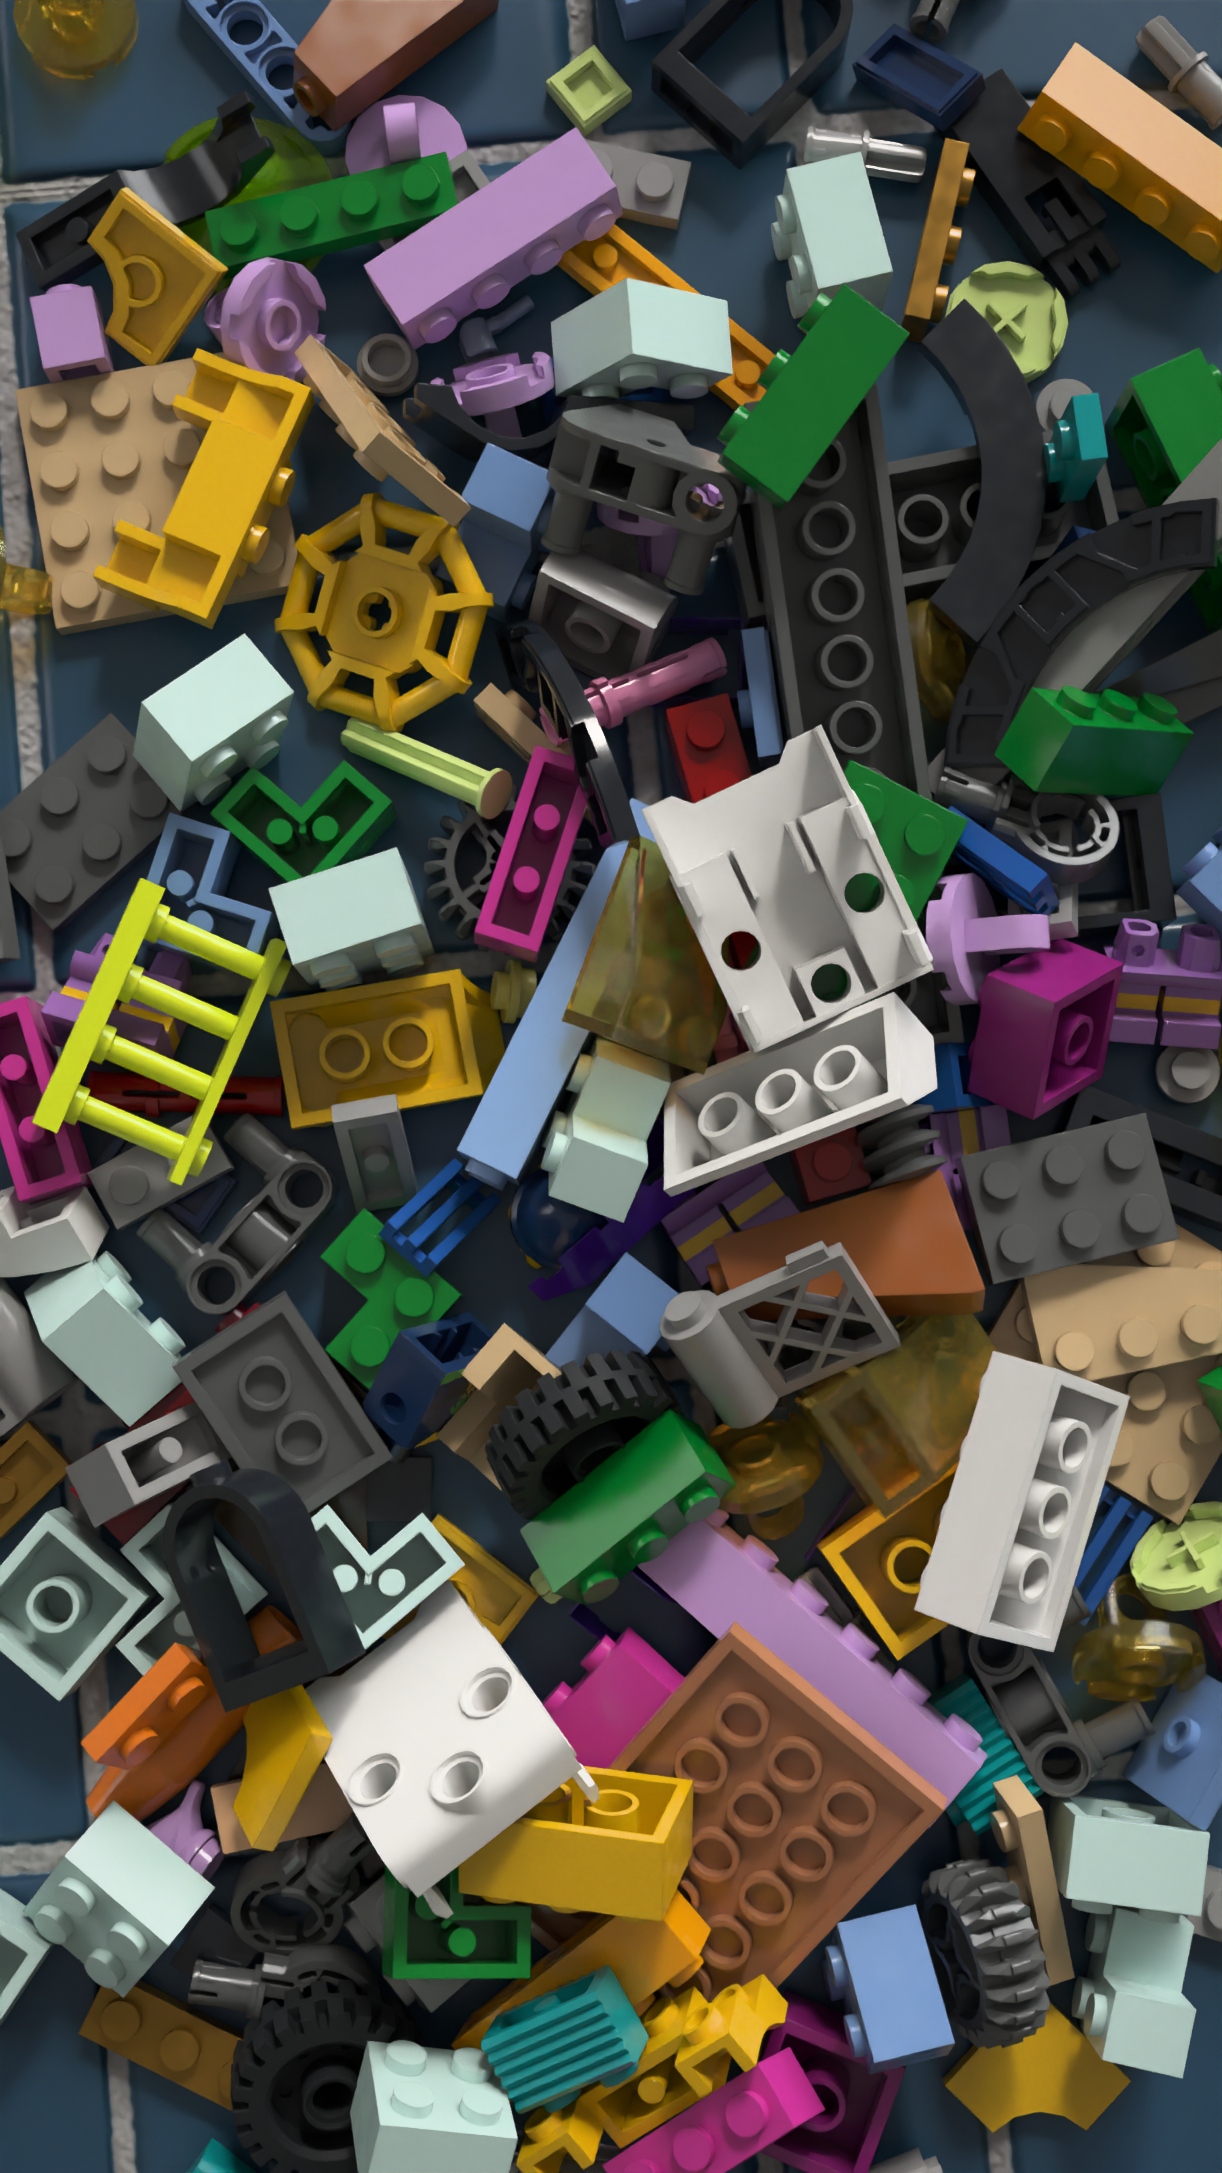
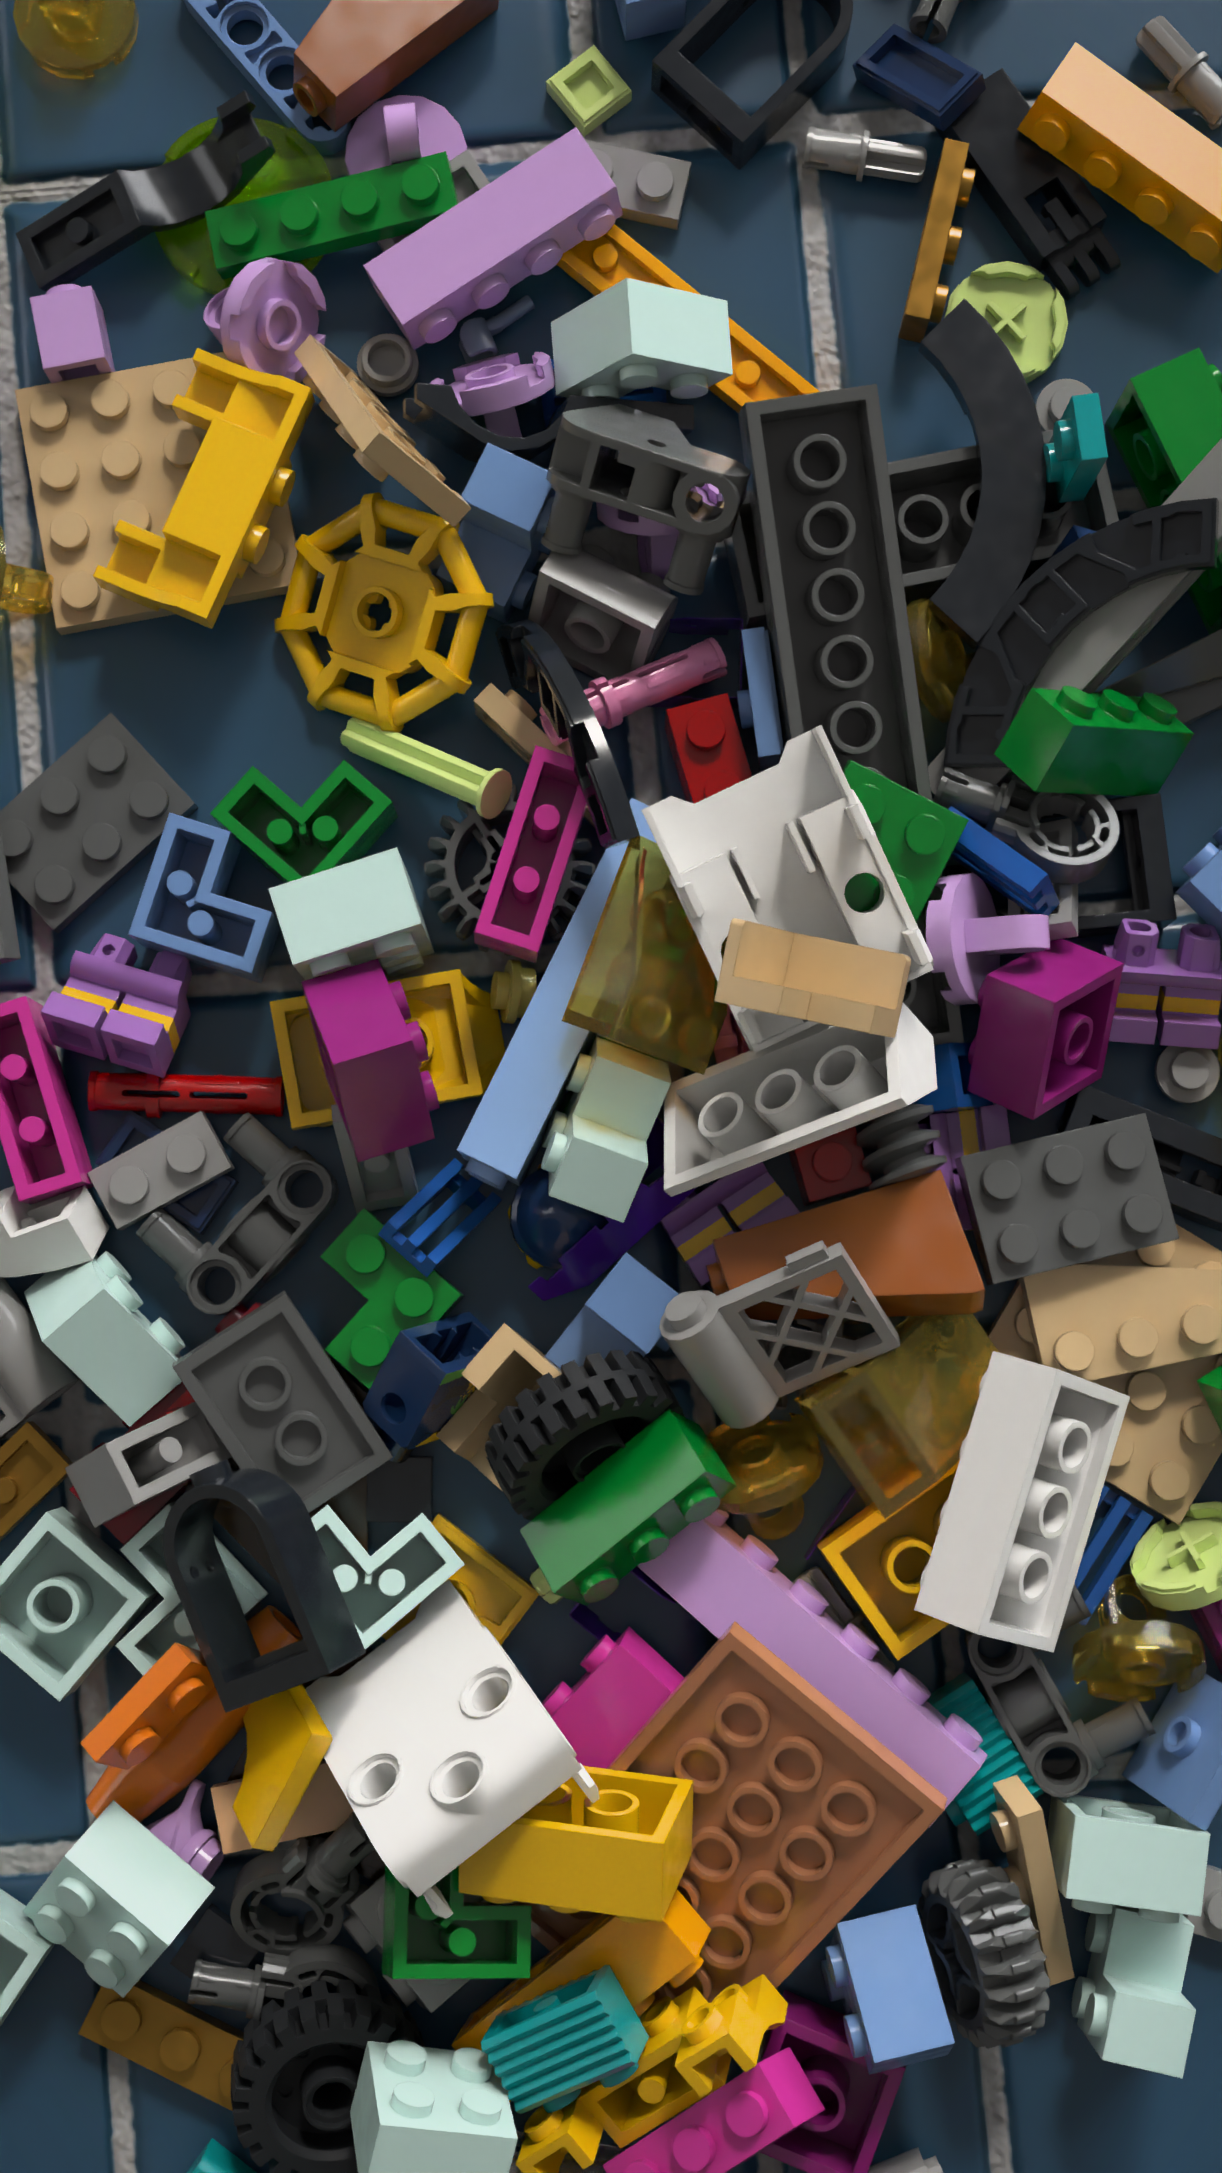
neon yellow fence [31,878,292,1186] -> none
yellow tile [87,187,229,366] -> none
light aqua brick [133,633,294,812] -> none
green brick [717,283,910,510] -> none
light aqua brick [771,151,893,319] -> none
yellow tile [942,2001,1131,2133] -> none
none -> magenta brick [301,959,440,1162]
none -> tan panel [714,918,911,1038]

